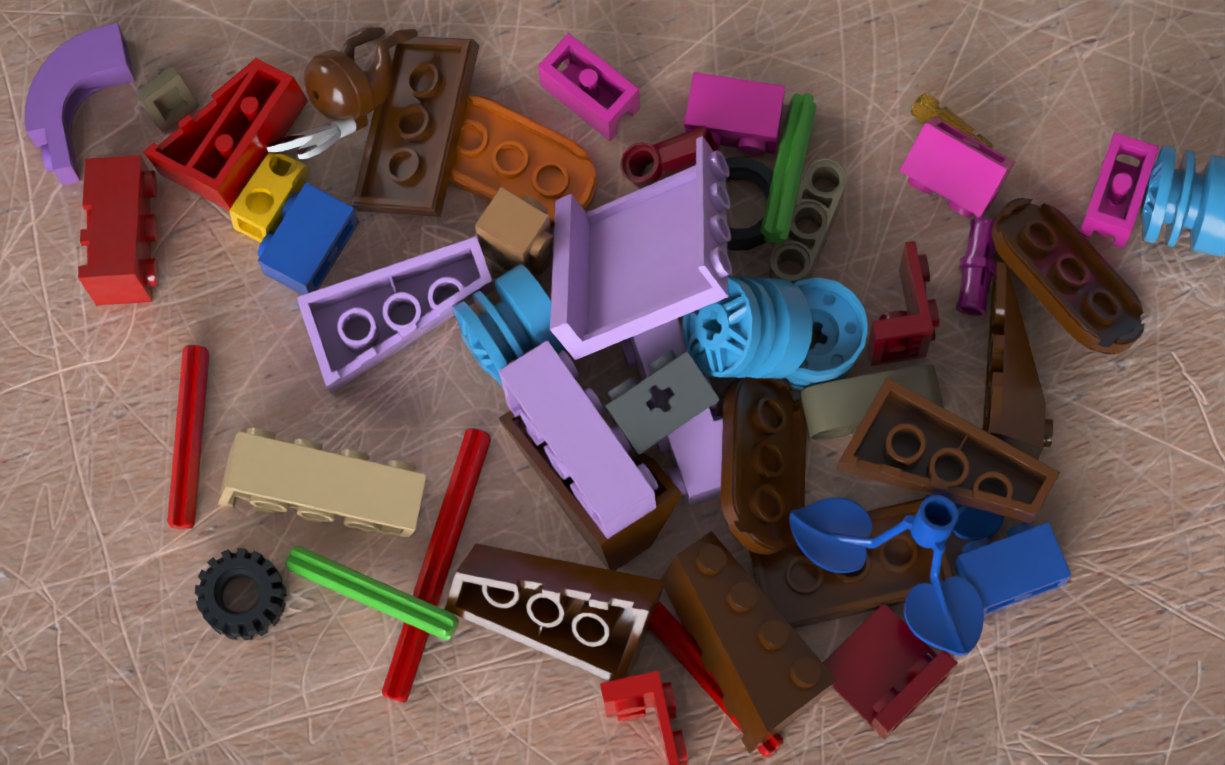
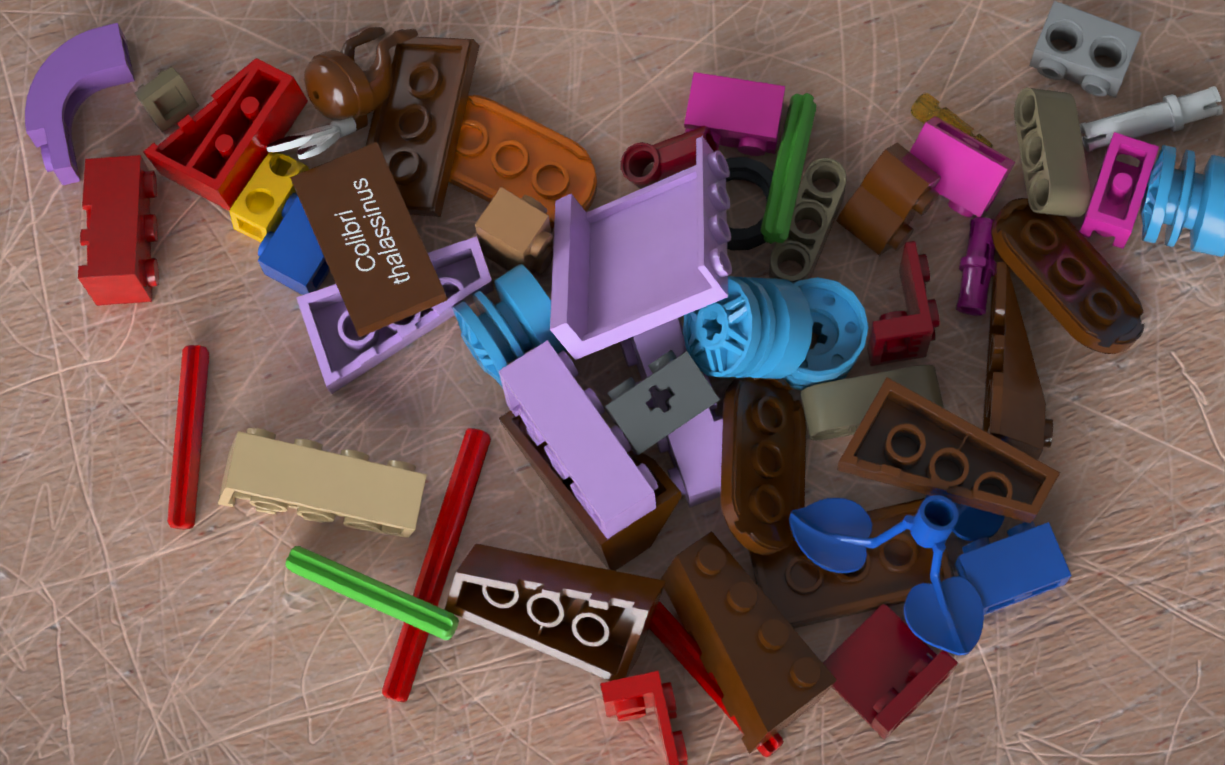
black tyre [195,548,287,641] -> none
dark pink brick [538,33,640,141] -> none
none -> reddish brown tile [290,142,448,337]
none -> reddish brown brick [836,142,941,256]
none -> dark tan beam [1014,87,1091,217]
none -> light grey brick [1029,1,1141,98]
none -> white pin [1080,86,1223,152]

